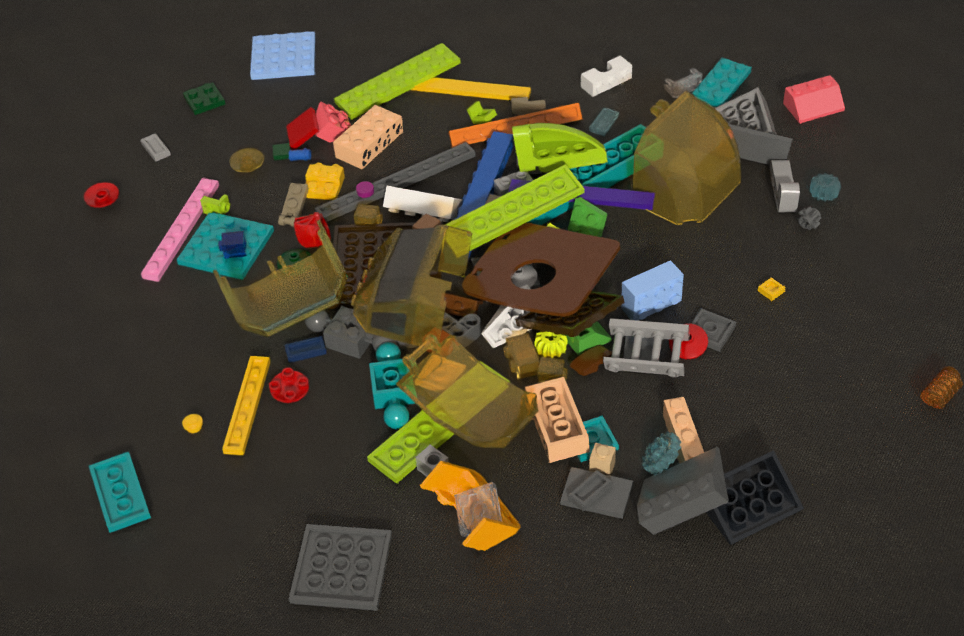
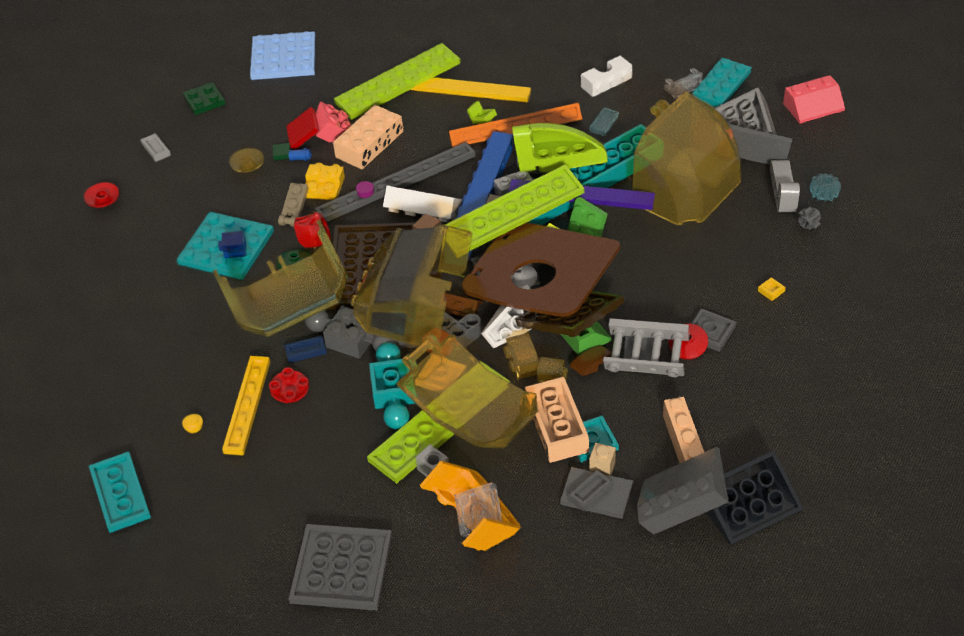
bright pink plate [141,178,219,282] -> none
lime bracket [200,194,230,215] -> none
clear yellow brick [354,204,383,225] -> none
dark tan slope [511,97,546,116] -> none
neon yellow gear [534,331,568,359] -> none
light blue brick [621,260,684,321] -> none
clear light blue gear [642,431,681,475] -> none
clear orange piece [920,366,963,409] -> none

